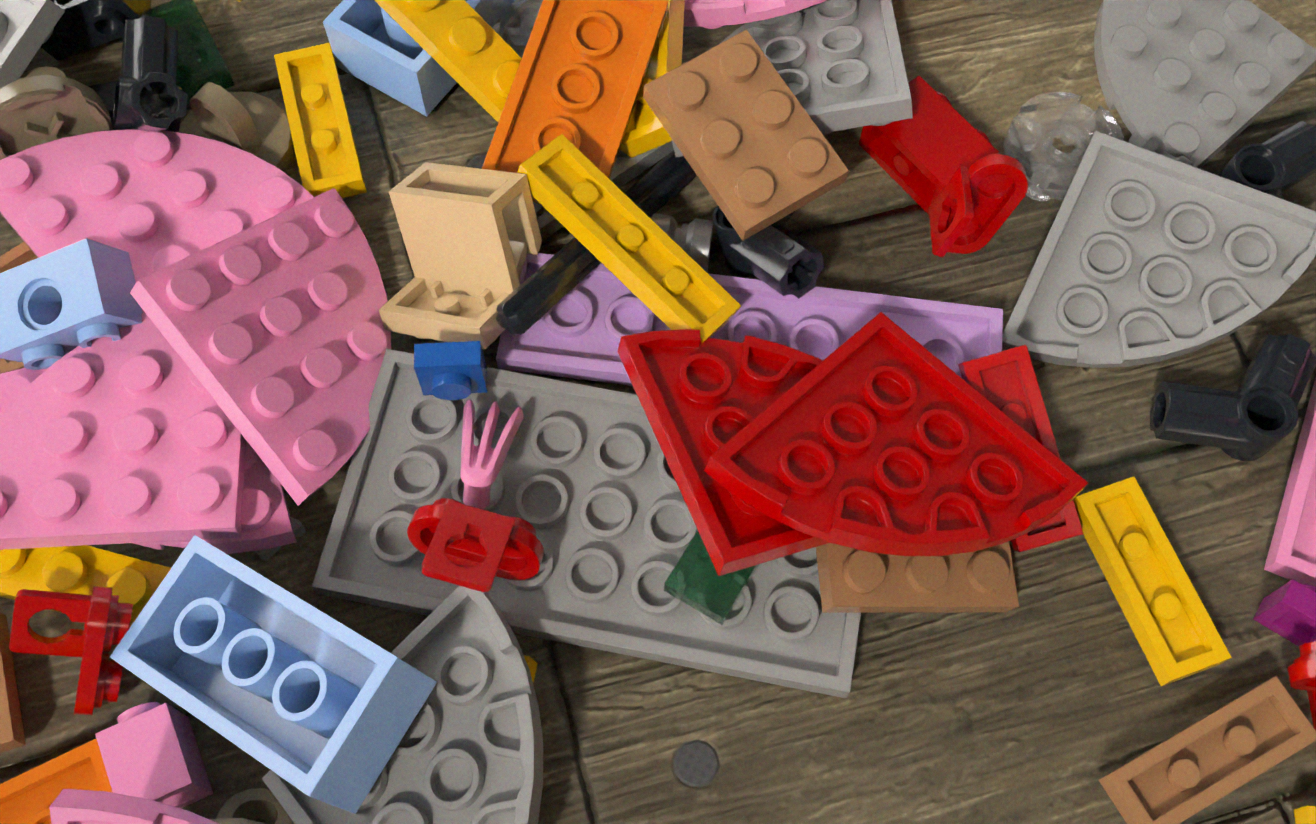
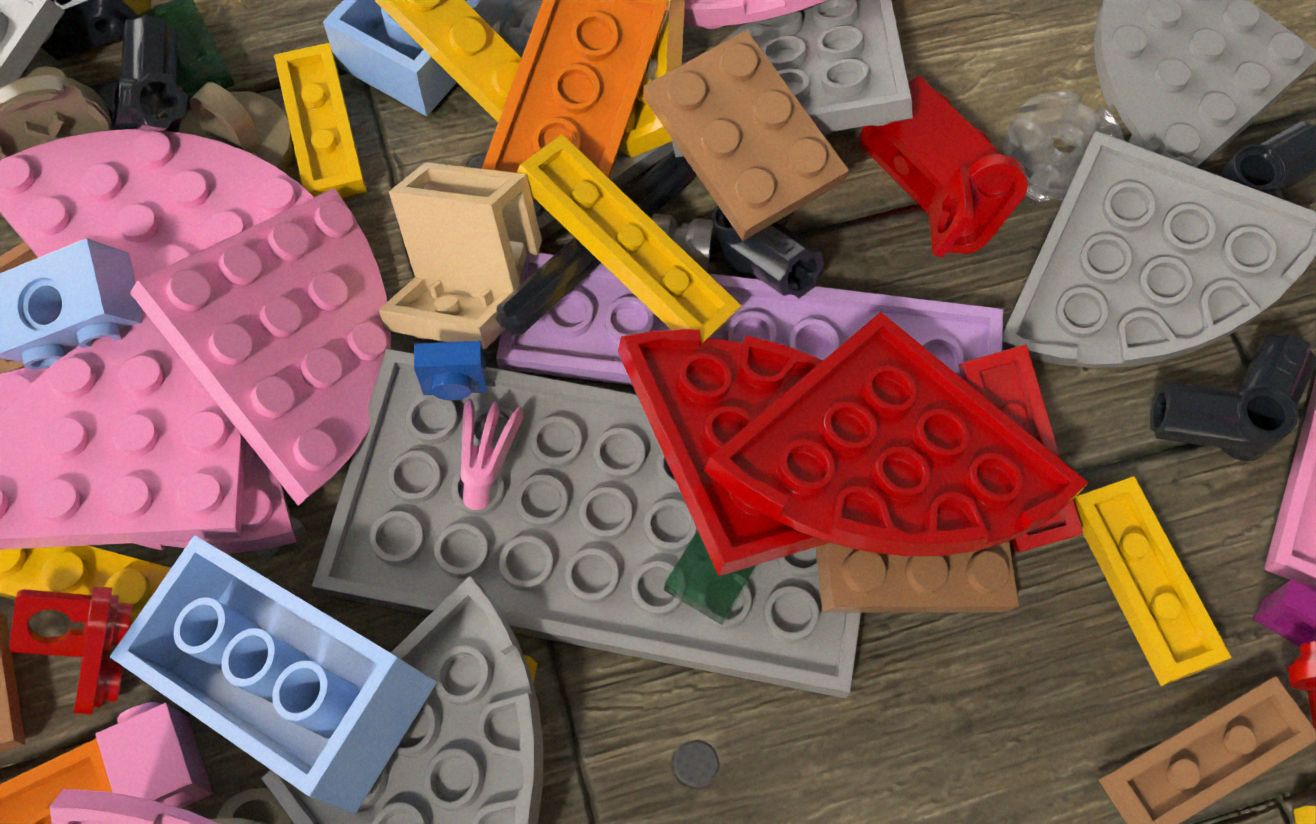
red bracket [407,498,544,592] -> none

